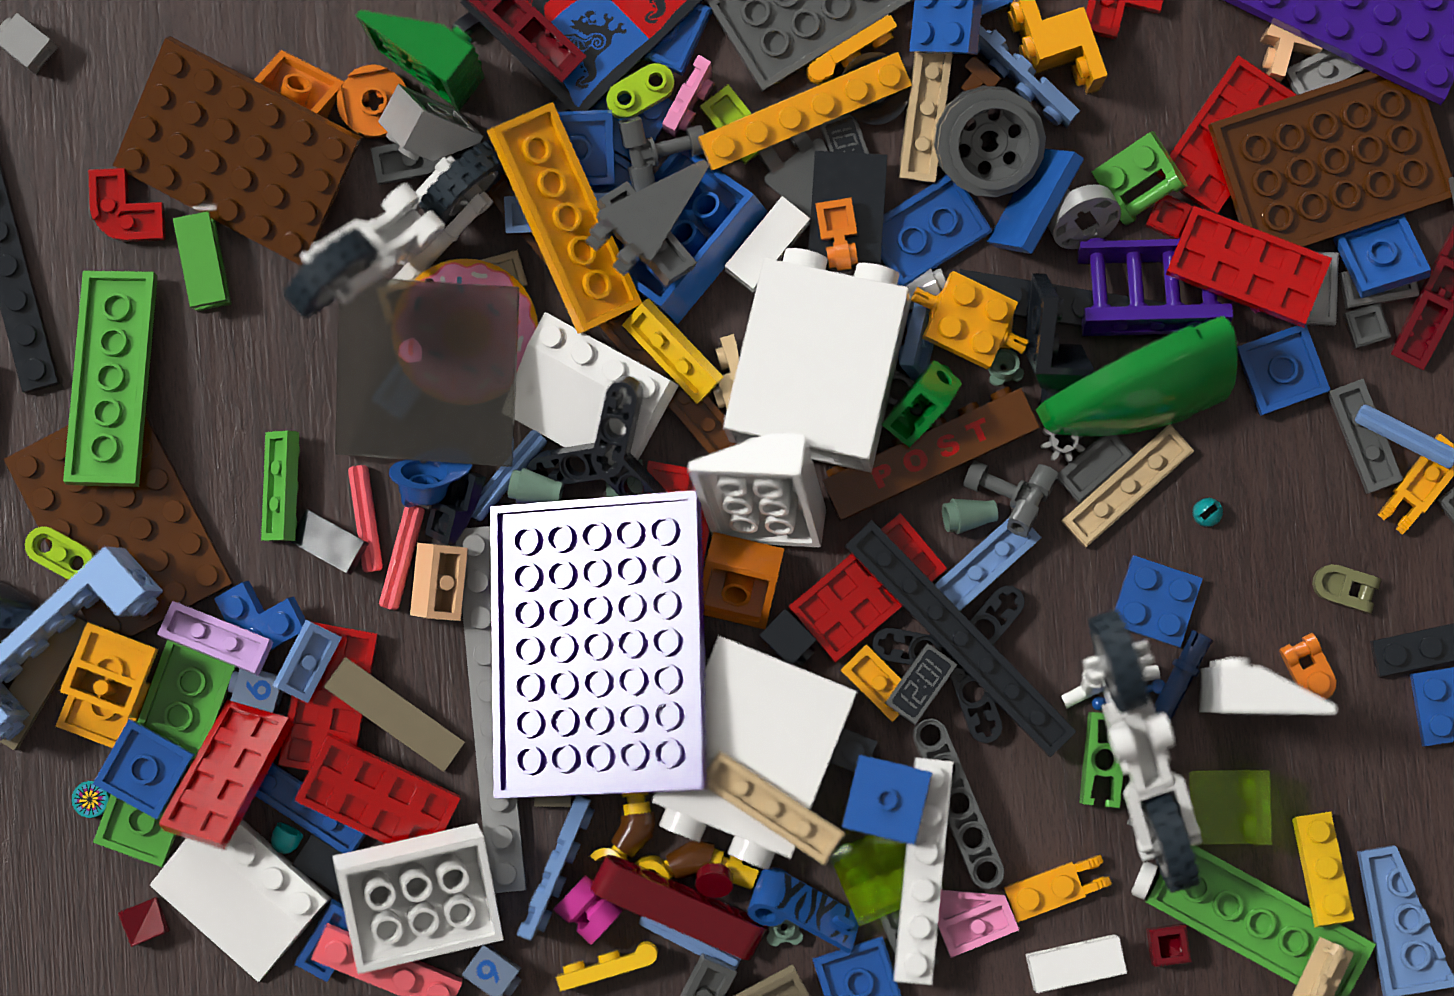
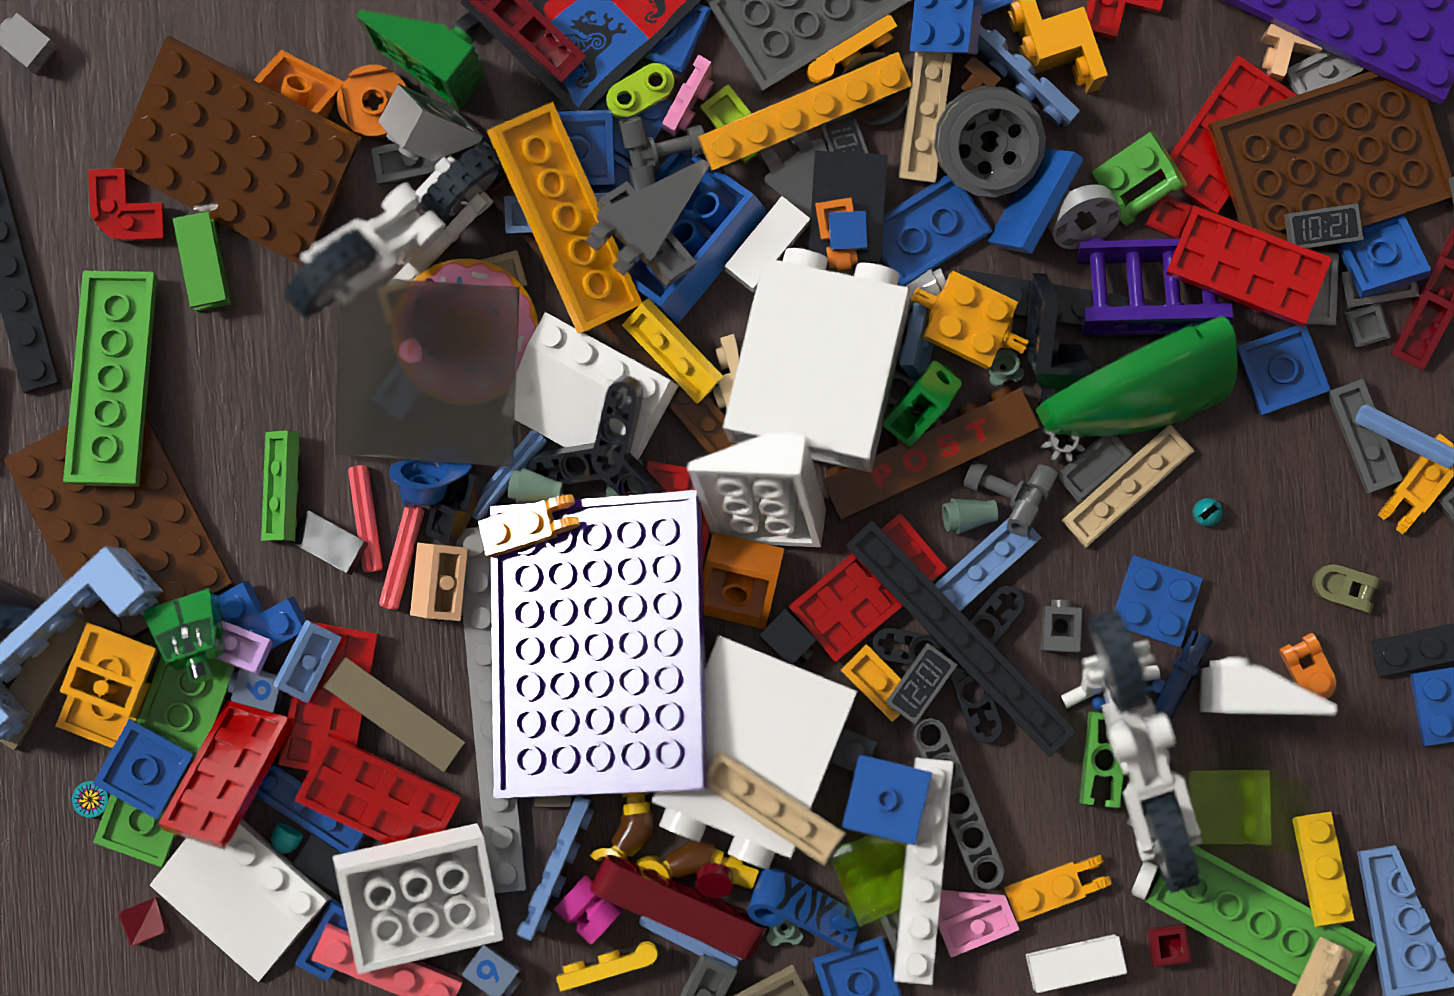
lime plate [25,527,95,580] -> none
none -> green torso [142,588,225,683]
none -> hinge [478,495,580,557]
none -> blue tile [828,211,867,251]
none -> dark grey brick [1040,600,1082,653]
none -> tile [1284,203,1363,248]

